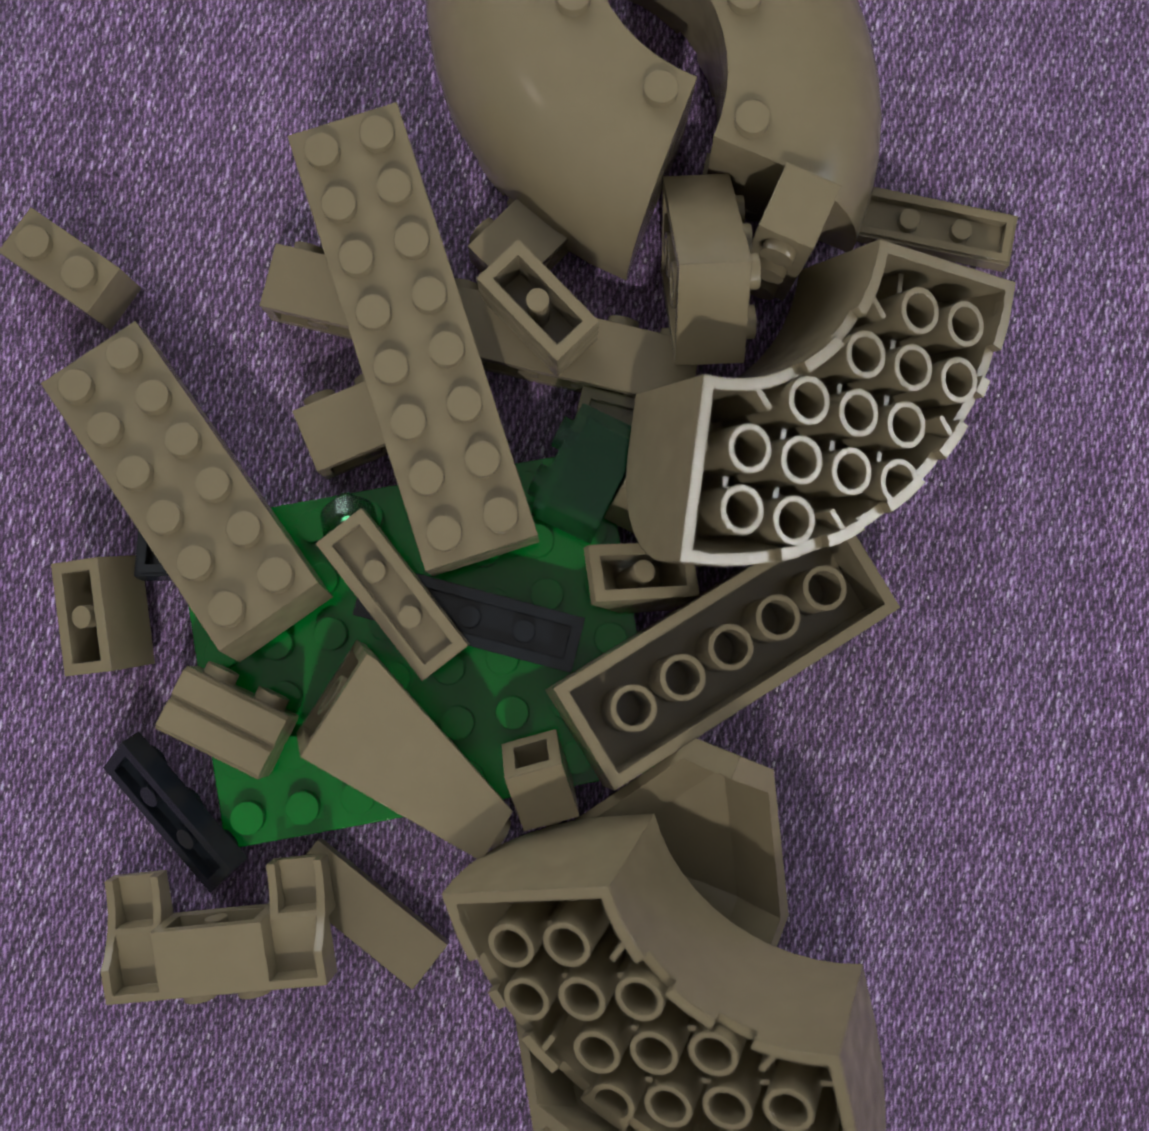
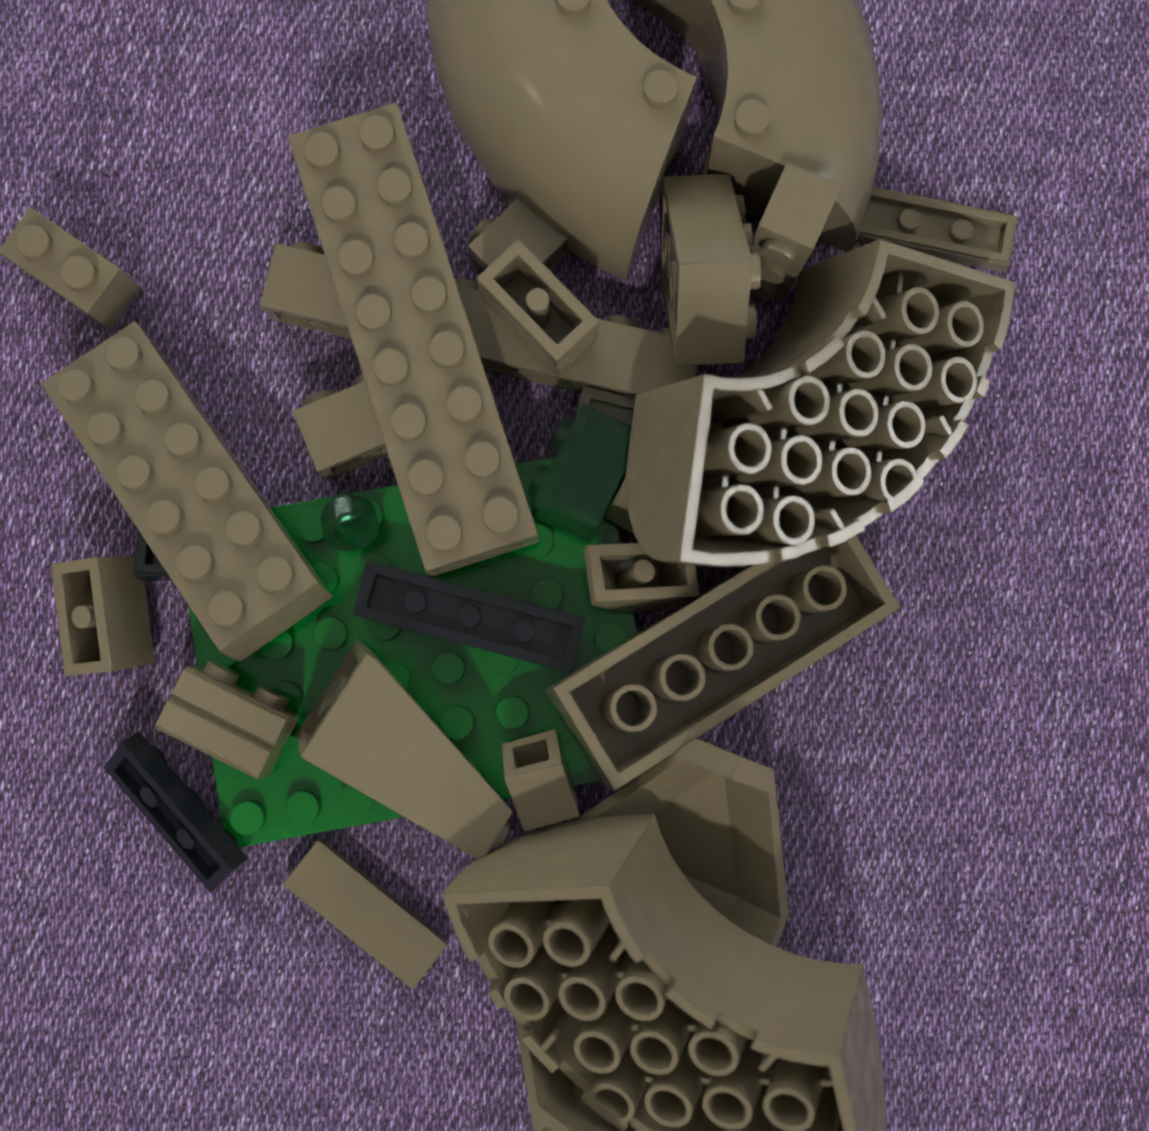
dark tan bracket [100,853,337,1005] -> none
dark tan plate [316,508,470,681] -> none

